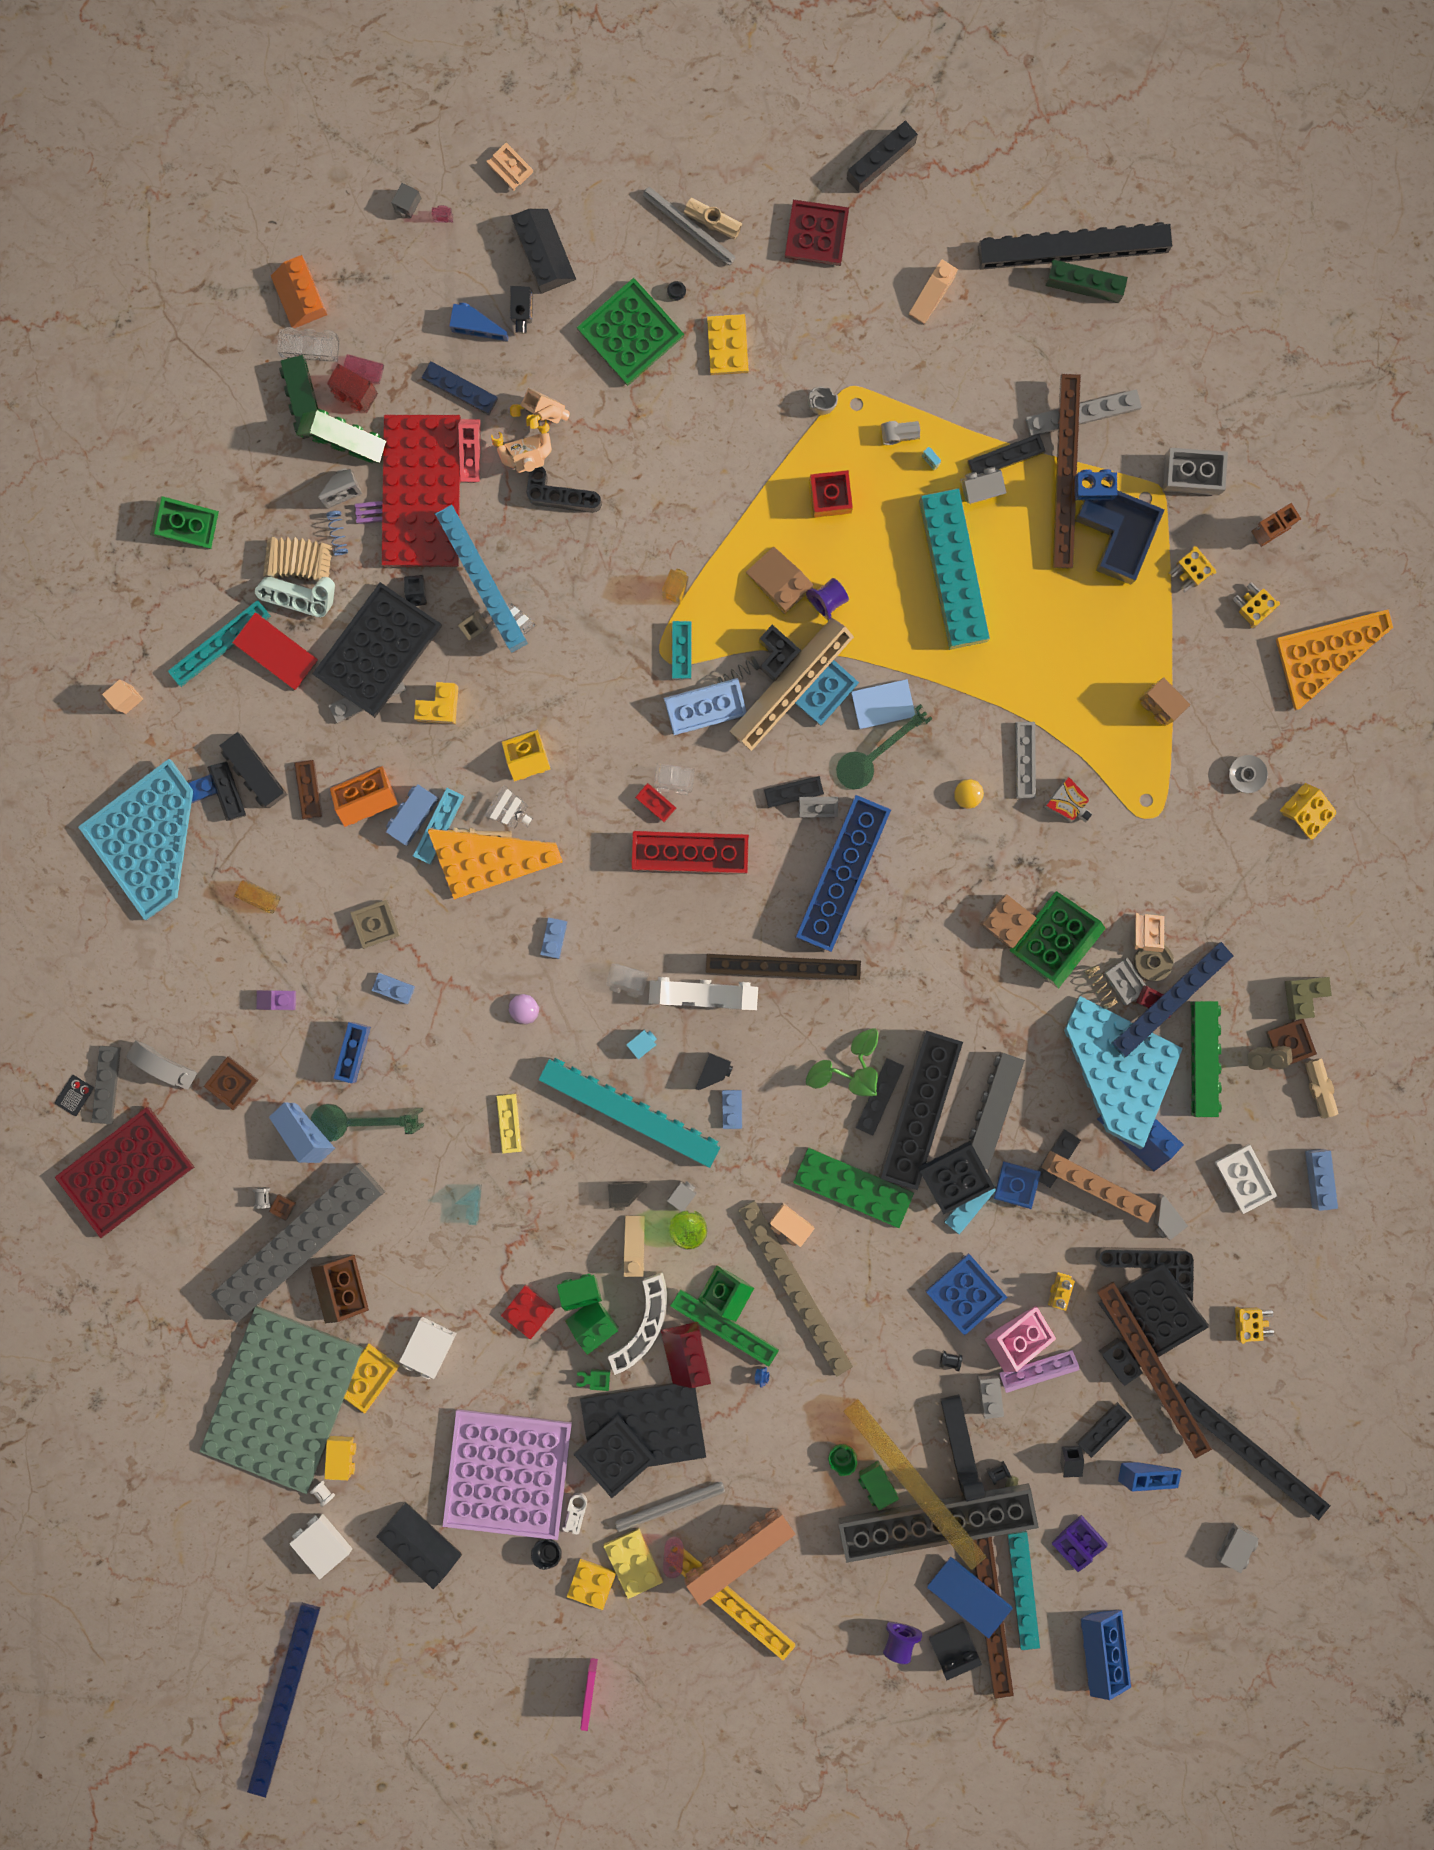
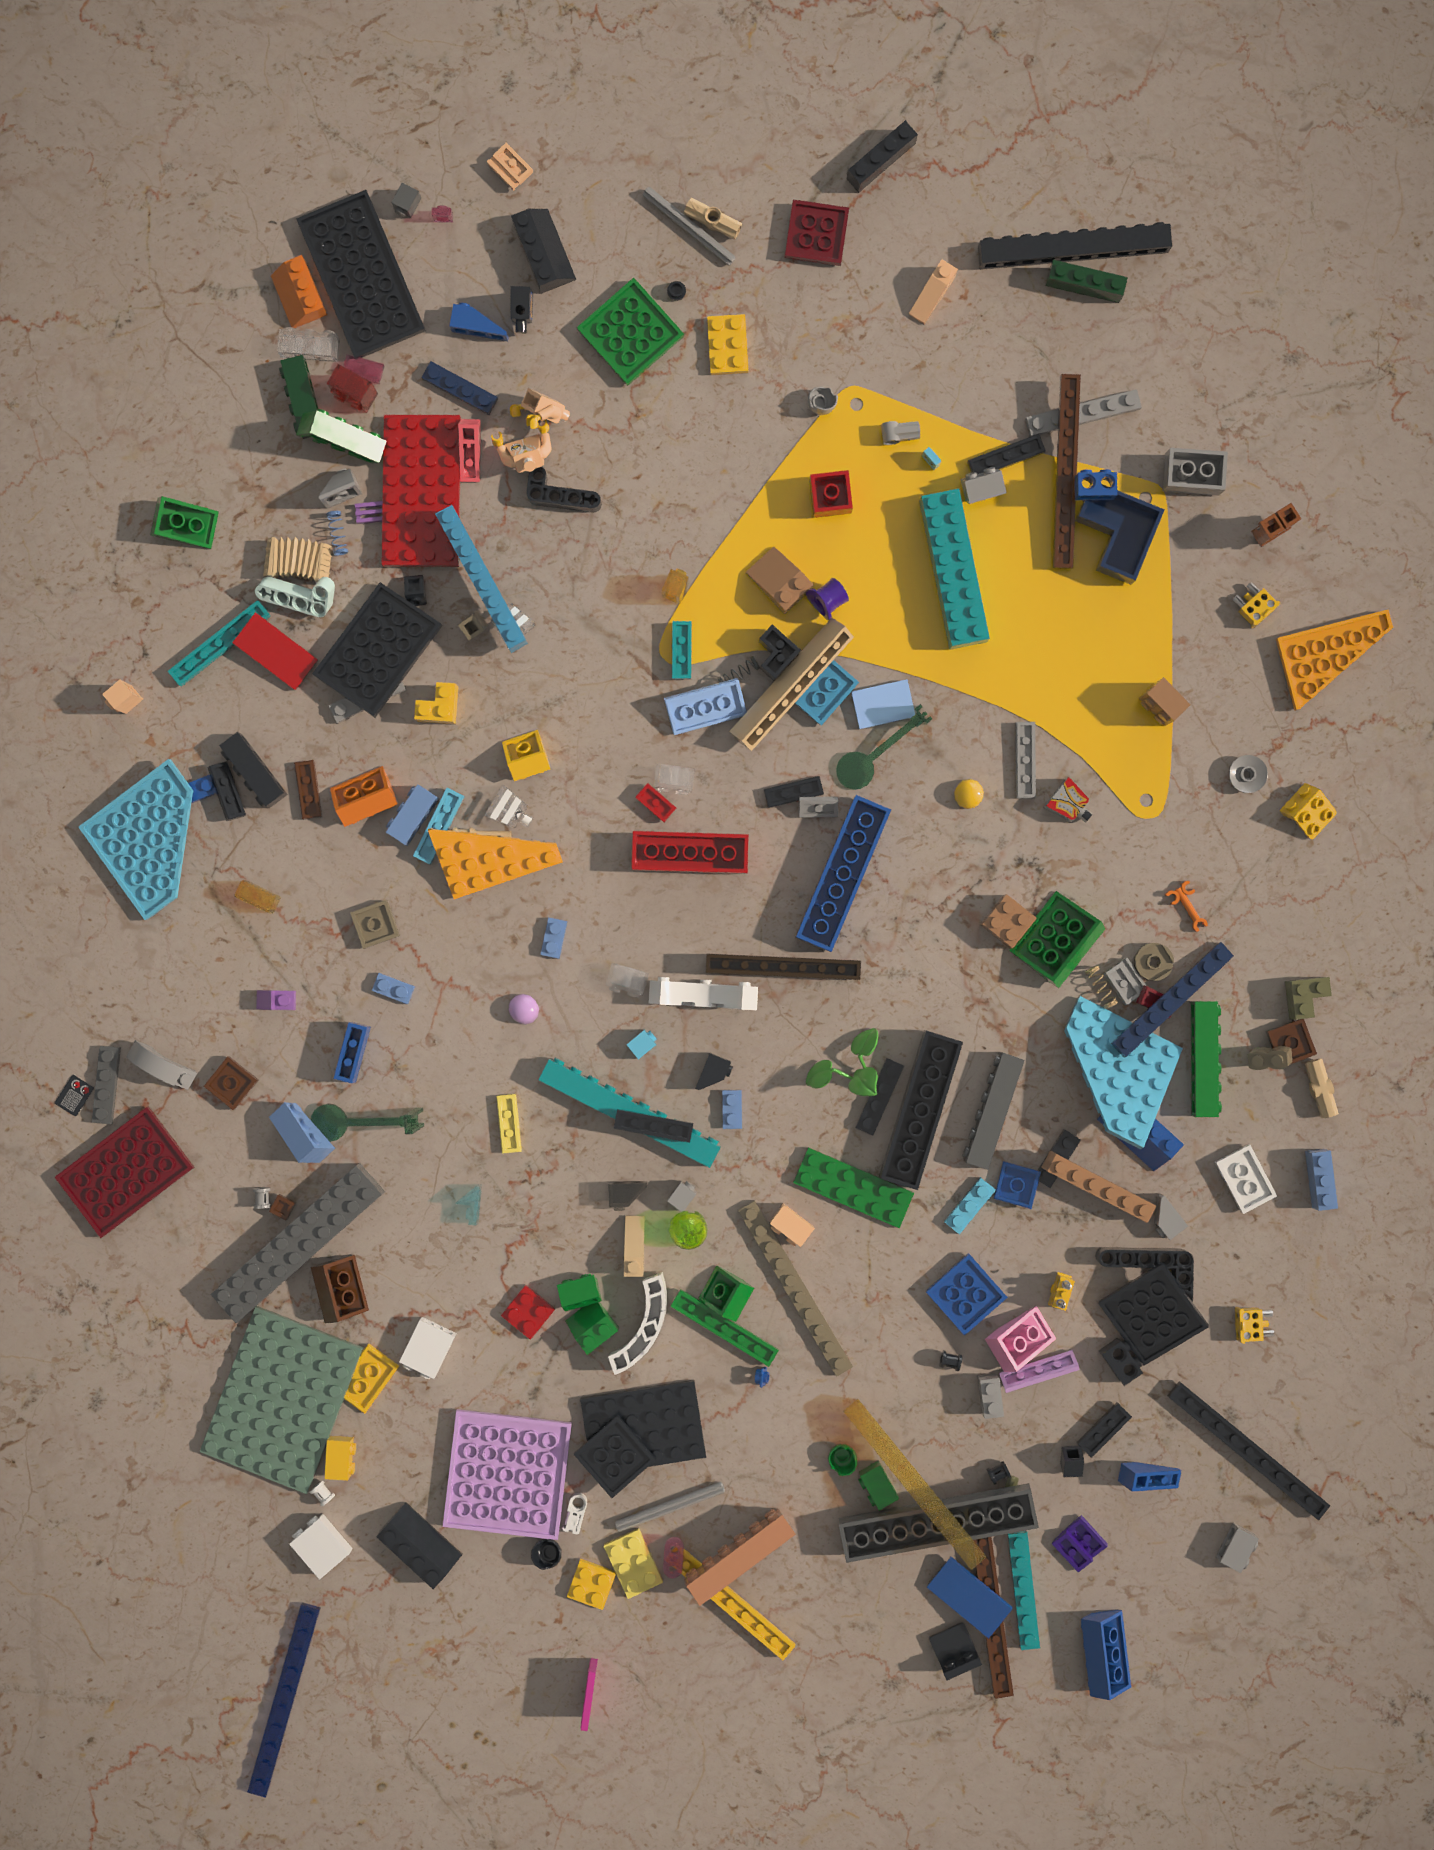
green plate [576,1369,611,1391] -> none
dark red slope [660,1322,711,1388] -> none
dark purple piece [883,1622,922,1664] -> none
black plate [918,1141,995,1215] -> none
black beam [940,1394,986,1502] -> none
reddish brown plate [1096,1281,1212,1459] -> none
light nougat plate [1135,913,1164,952] -> none
yellow piece [1169,546,1216,592] -> none
none -> black plate [296,190,426,360]
none -> black plate [614,1109,694,1143]
none -> orange bar [1165,881,1208,932]

